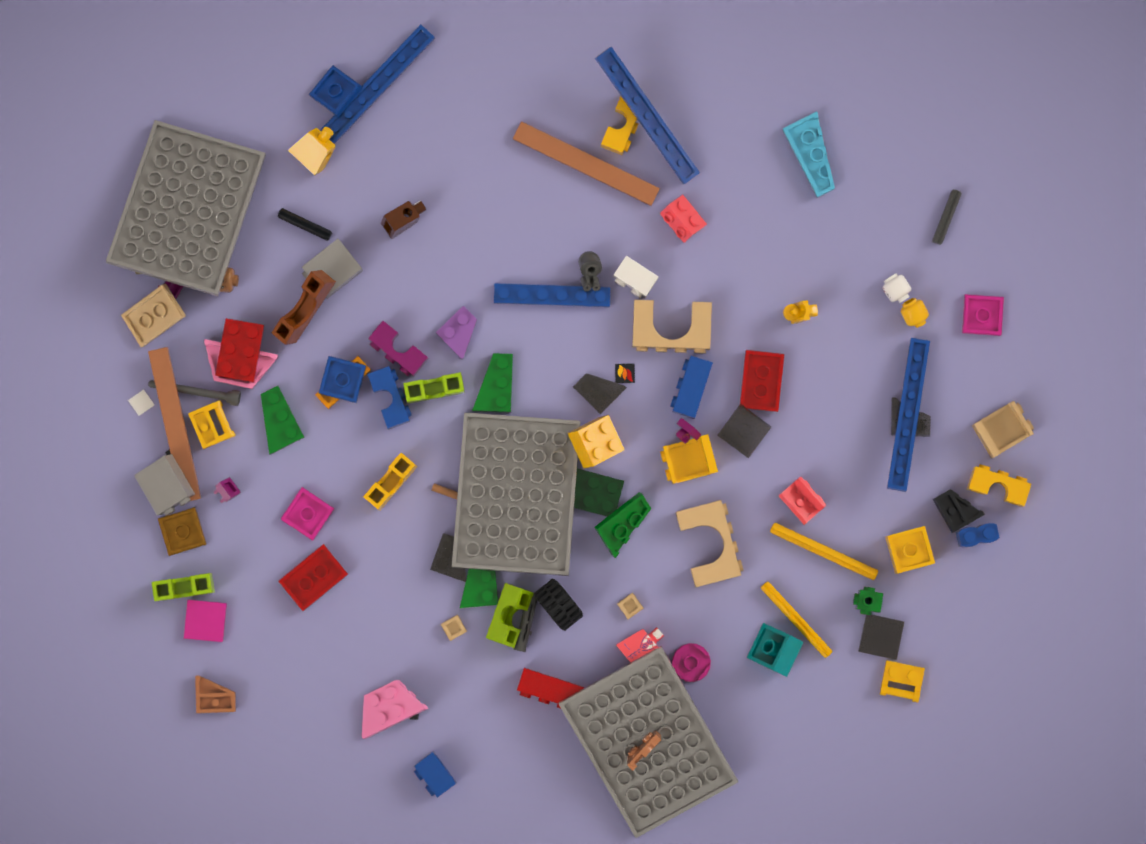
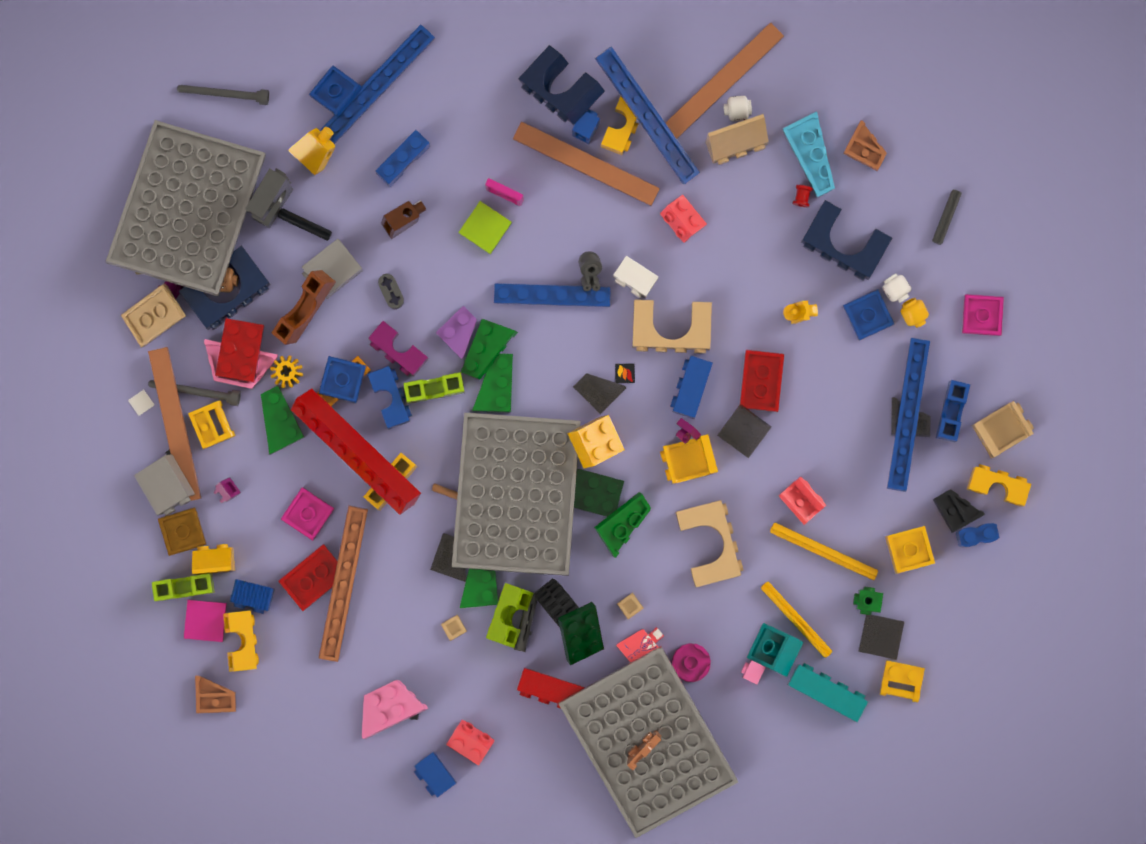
none -> dark grey piece [177,85,269,105]
none -> dark blue arch [179,245,271,330]
none -> yellow slope [192,544,235,575]
none -> yellow arch [223,610,259,672]
none -> blue brick [230,579,275,614]
none -> dark grey arch [245,168,293,229]
none -> yellow gear [270,355,303,388]
none -> red brick [291,388,421,515]
none -> nougat tile [319,505,368,662]
none -> blue arch [375,130,430,187]
none -> dark grey beam [378,274,404,309]
none -> coral bracket [446,720,495,766]
none -> lime tile [458,201,512,255]
none -> green wing [461,319,518,380]
none -> dark pink tile [485,178,524,206]
none -> dark blue arch [518,45,605,125]
none -> dark green plate [558,602,604,666]
none -> blue brick [572,109,600,145]
none -> nougat tile [666,23,784,139]
none -> tan slope [705,114,769,165]
none -> white head [724,96,752,121]
none -> bright pink plate [741,660,766,685]
none -> teal brick [787,663,868,722]
none -> red bush [792,185,813,208]
none -> dark blue arch [801,200,892,281]
none -> nougat wing [843,120,887,171]
none -> blue tile [843,290,894,341]
none -> blue arch [935,380,971,442]

